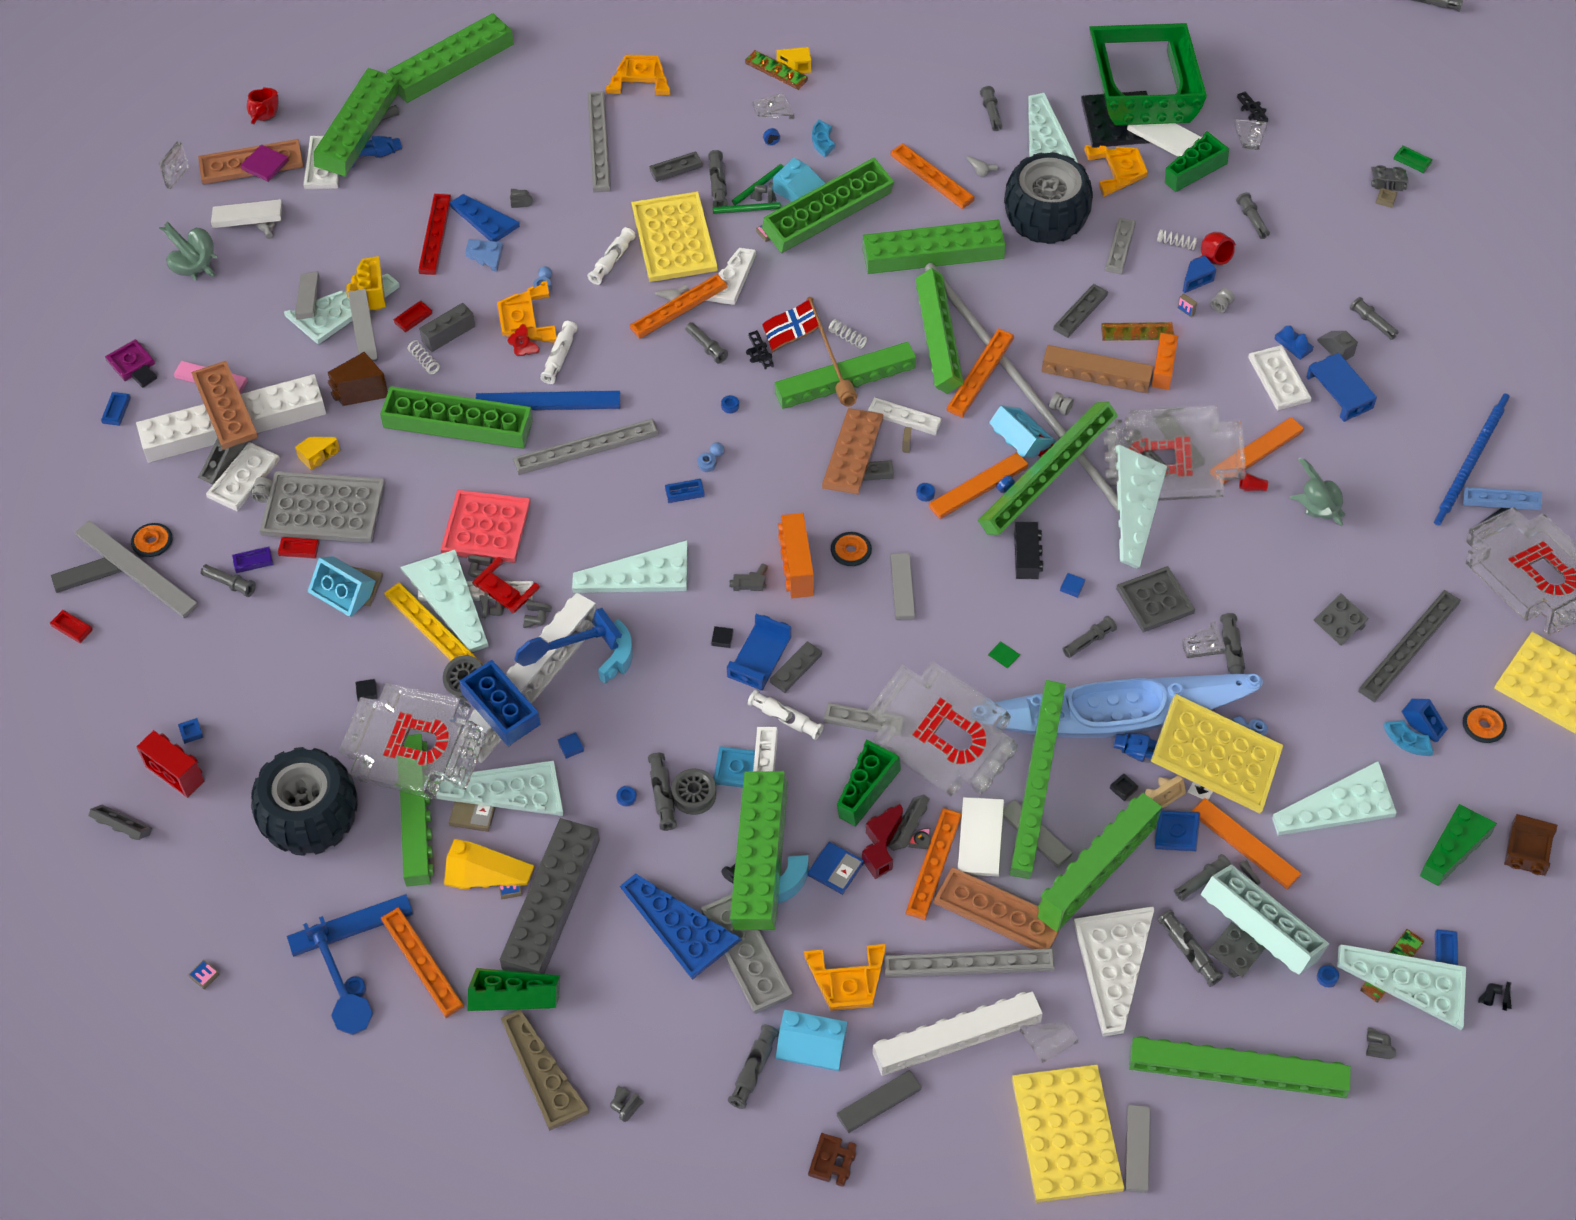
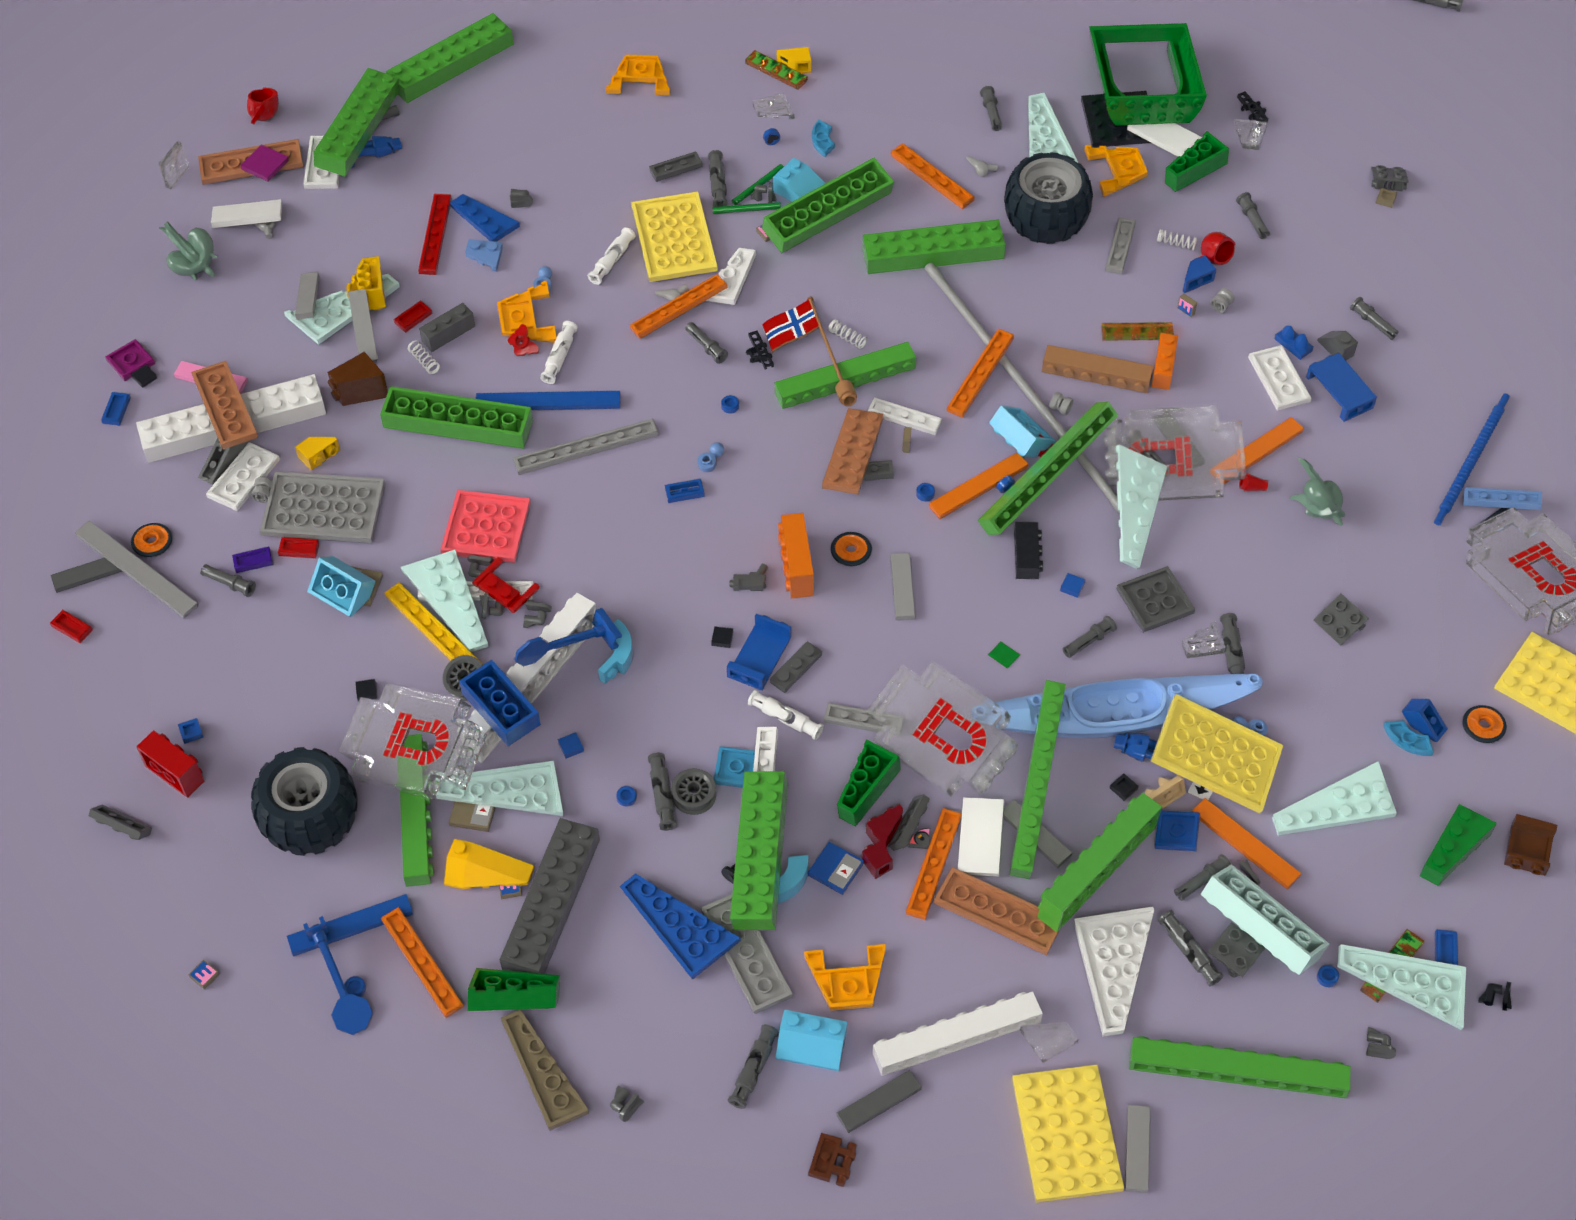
light aqua wing [572,541,687,593] -> none
light grey tile [588,91,610,193] -> none
light grey tile [885,948,1055,978] -> none
bright green brick [916,268,964,394] -> none
dark grey tile [1053,284,1108,338] -> none
dark grey tile [1358,590,1461,703] -> none
green tile [1394,145,1433,174] -> none

